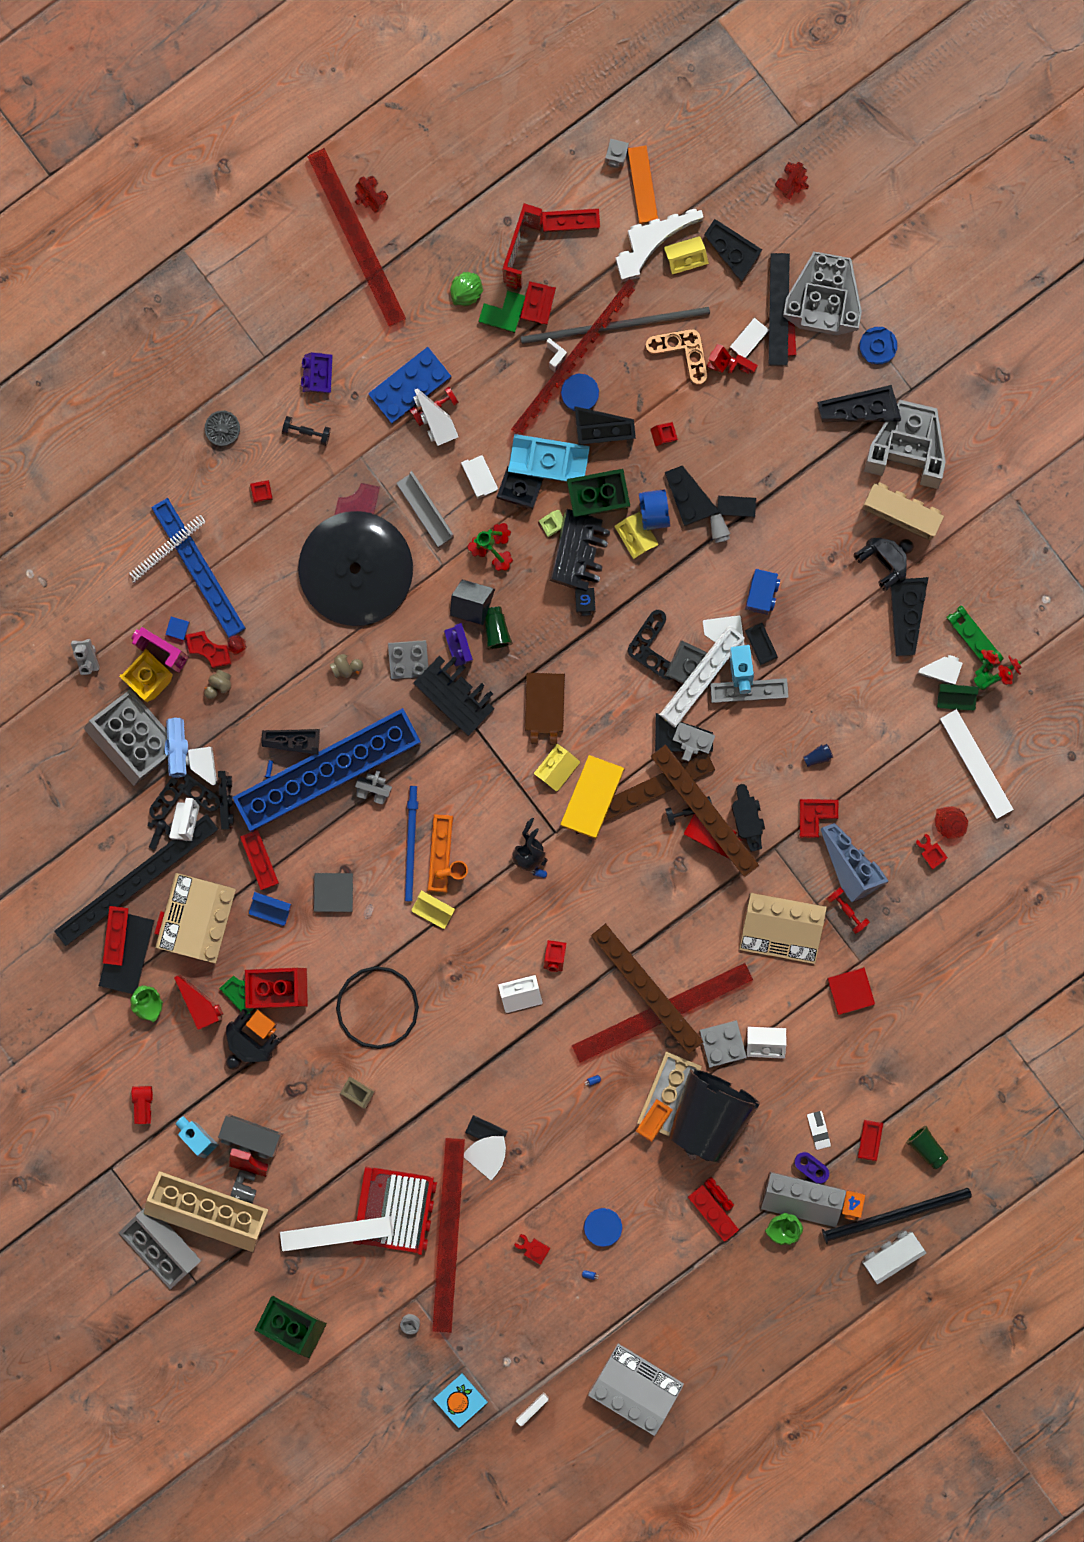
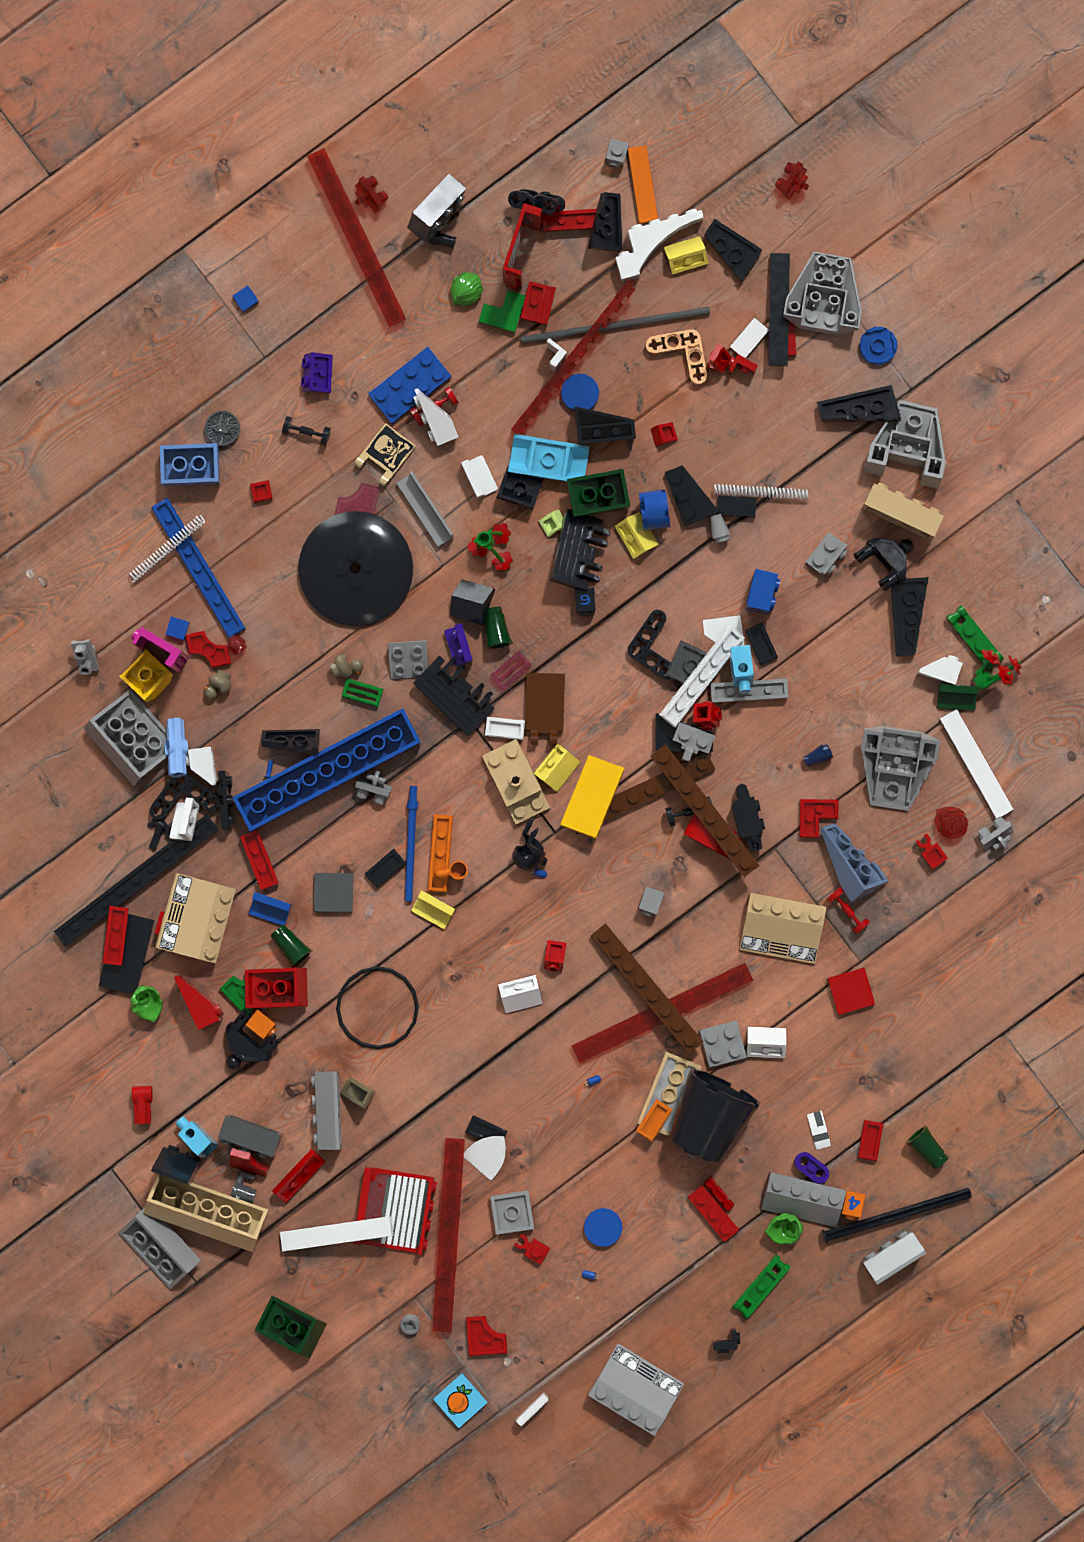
none -> black slope [151,1144,201,1185]
none -> medium blue brick [160,443,221,487]
none -> blue tile [232,285,259,312]
none -> dark green plant [271,924,313,968]
none -> red plate [272,1149,326,1203]
none -> light grey slope [311,1071,342,1150]
none -> green tile [341,678,384,707]
none -> flag [355,423,416,486]
none -> black tile [365,849,406,888]
none -> brick [407,174,466,242]
none -> black pin [427,231,457,249]
none -> red tile [466,1316,508,1356]
none -> tan brick [482,739,550,825]
none -> white tile [485,717,525,740]
none -> clear pink tile [490,651,531,690]
none -> light grey plate [490,1190,534,1235]
none -> black axle [508,189,565,215]
none -> black wing [588,192,623,252]
none -> light grey brick [638,887,664,917]
none -> red brick [693,701,722,730]
none -> black bracket [713,1328,740,1353]
none -> white piece [714,484,809,500]
none -> green plate [732,1254,791,1320]
none -> light grey bracket [805,532,848,576]
none -> light grey wedge [861,726,941,811]
none -> light grey hips [978,817,1014,851]

